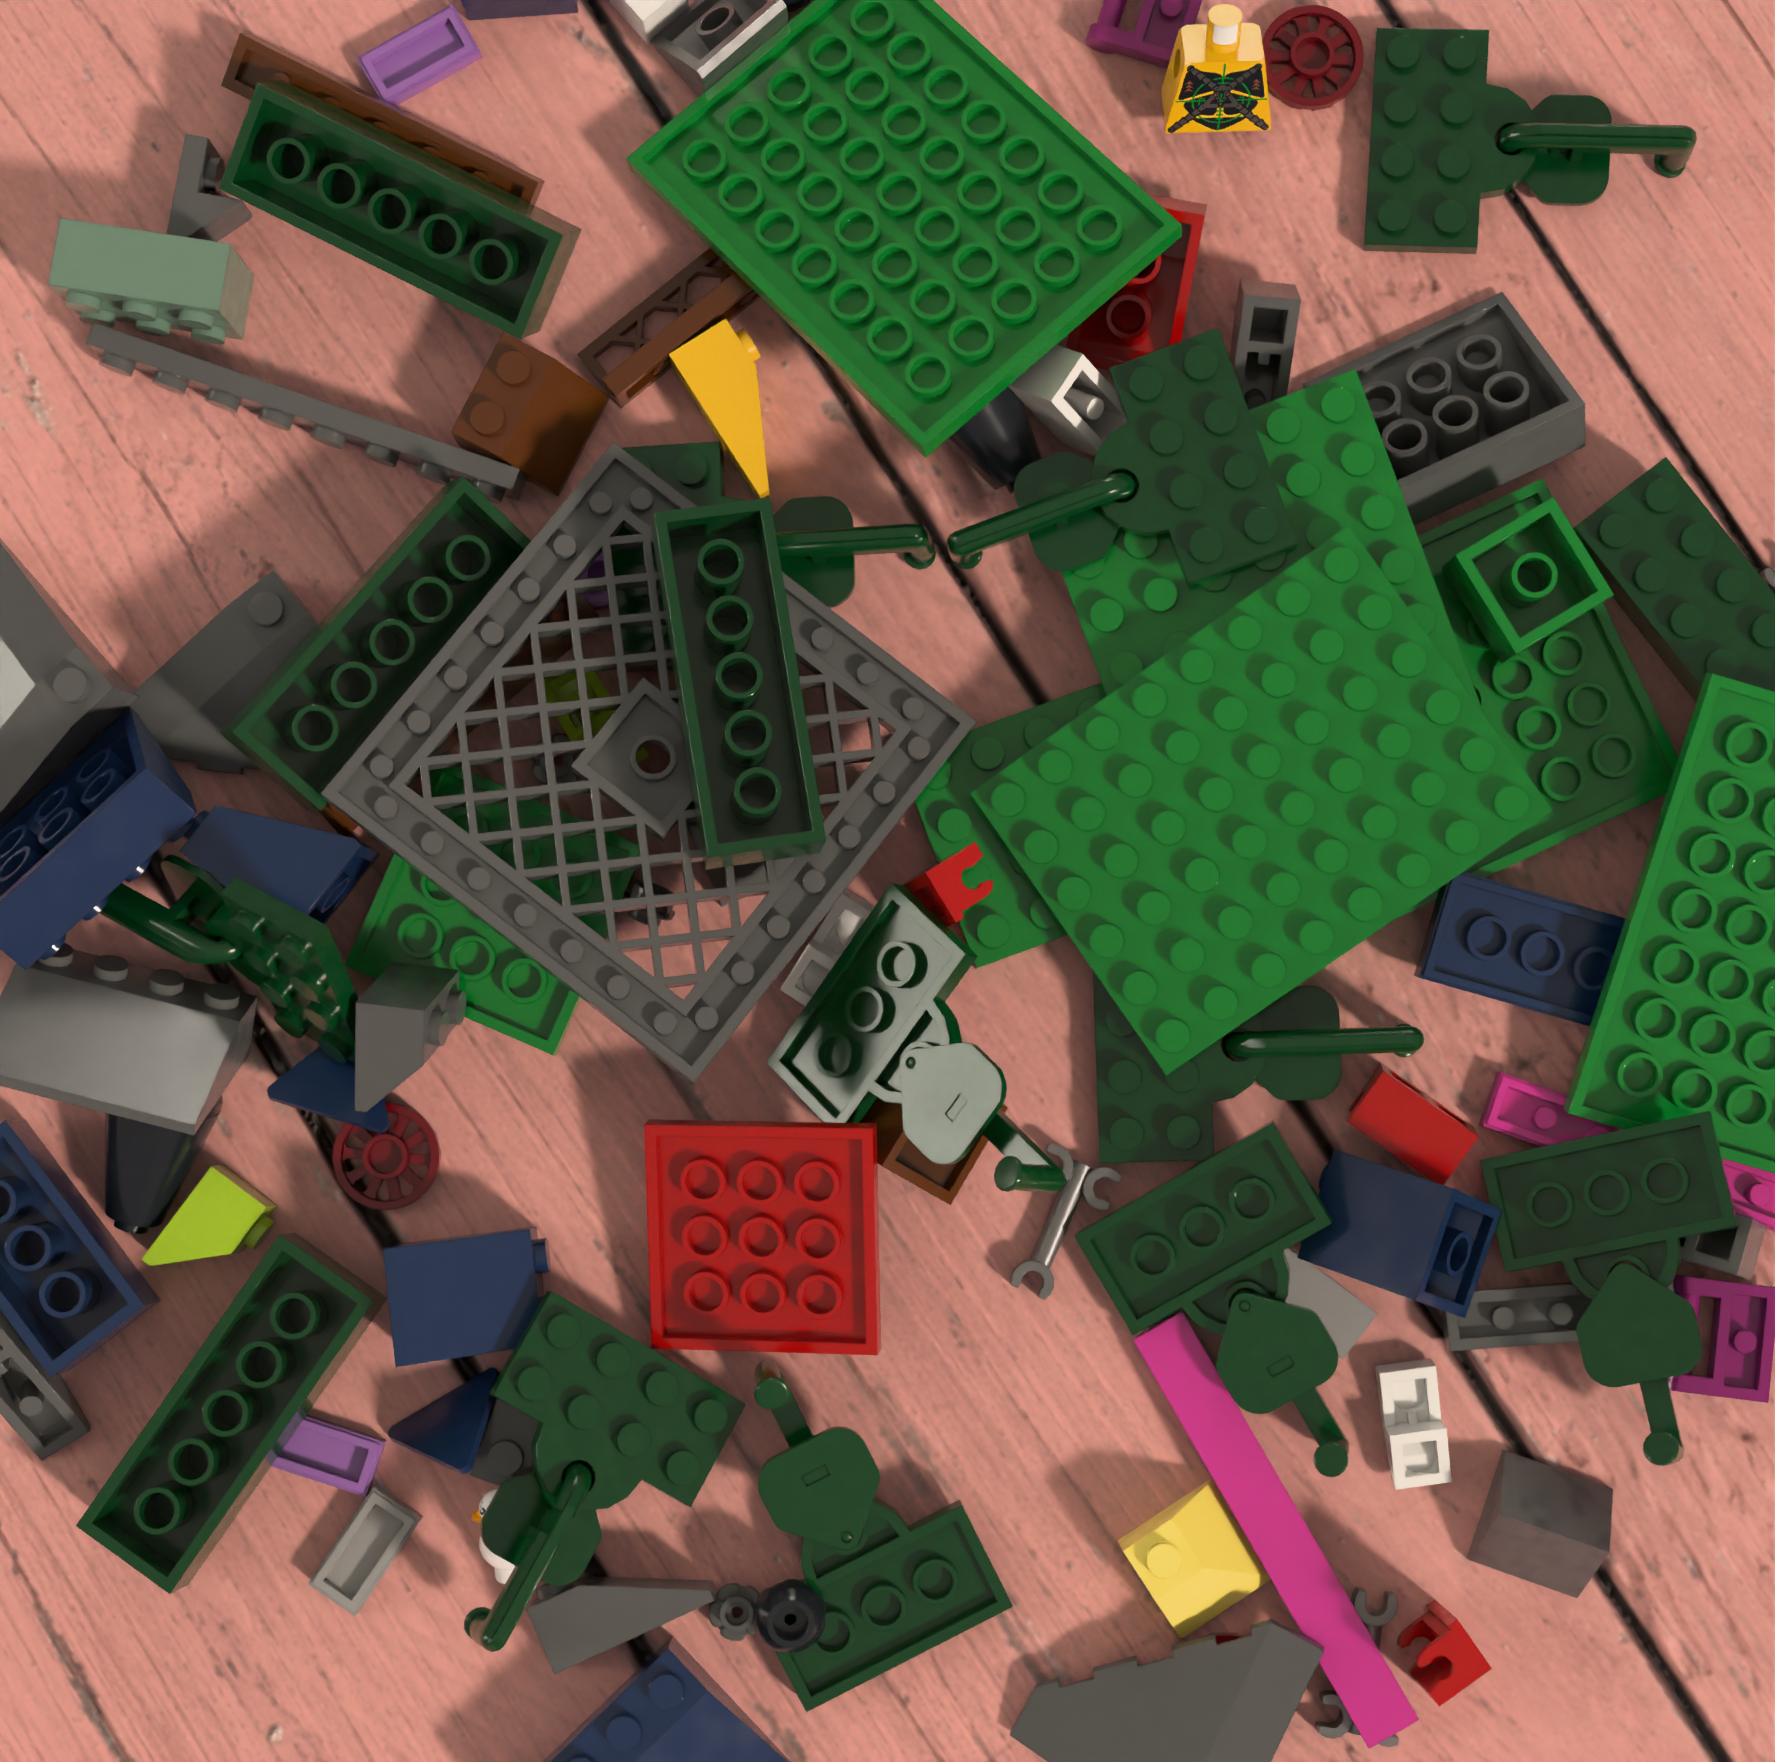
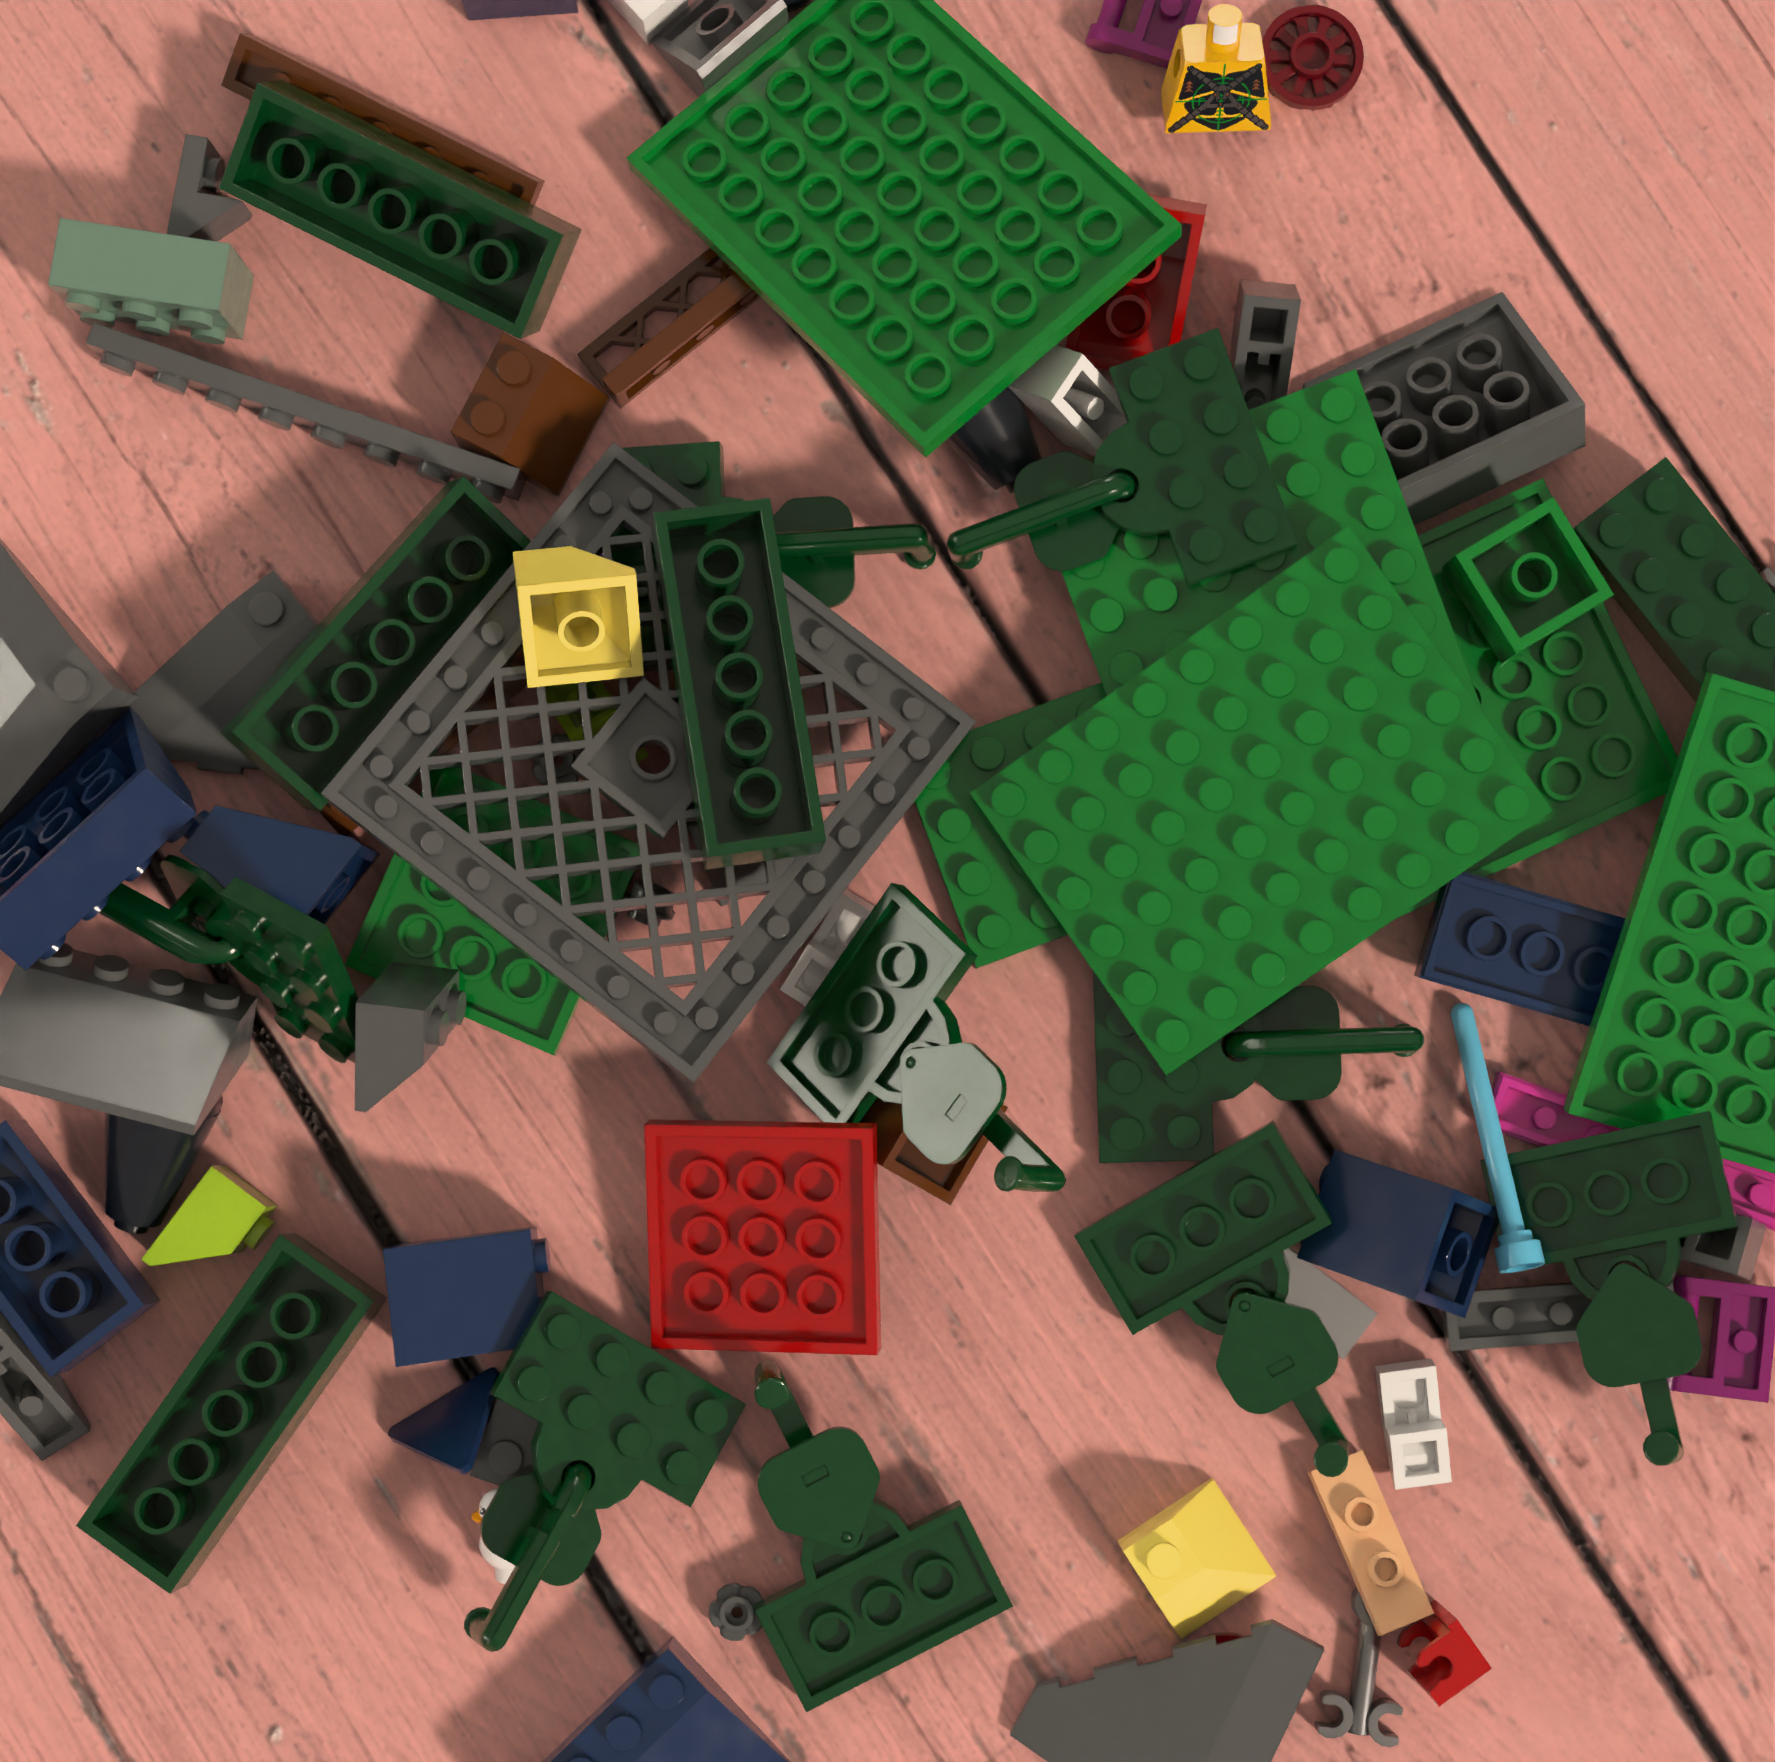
dark blue piece [267,1046,389,1133] -> none
medium lavender tile [271,1414,386,1497] -> none
light grey tile [308,1484,423,1616] -> none
dark red wheel [332,1103,441,1210] -> none
medium lavender tile [357,4,483,106] -> none
dark grey slope [526,1576,717,1674] -> none
yellow slope [669,319,771,501] -> none
black plate [754,1579,826,1653] -> none
red hinge [901,842,993,927] -> none
flat silver bar [1011,1144,1122,1300] -> none
dark pink tile [1133,1311,1419,1749] -> none
red hinge [1346,1062,1479,1185] -> none
dark green plate [1364,28,1697,254] -> none
flat silver slope [1467,1450,1613,1598] -> none
none -> light yellow slope [512,546,644,688]
none -> light nougat plate [1307,1450,1434,1636]
none -> medium azure piece [1451,1003,1545,1274]

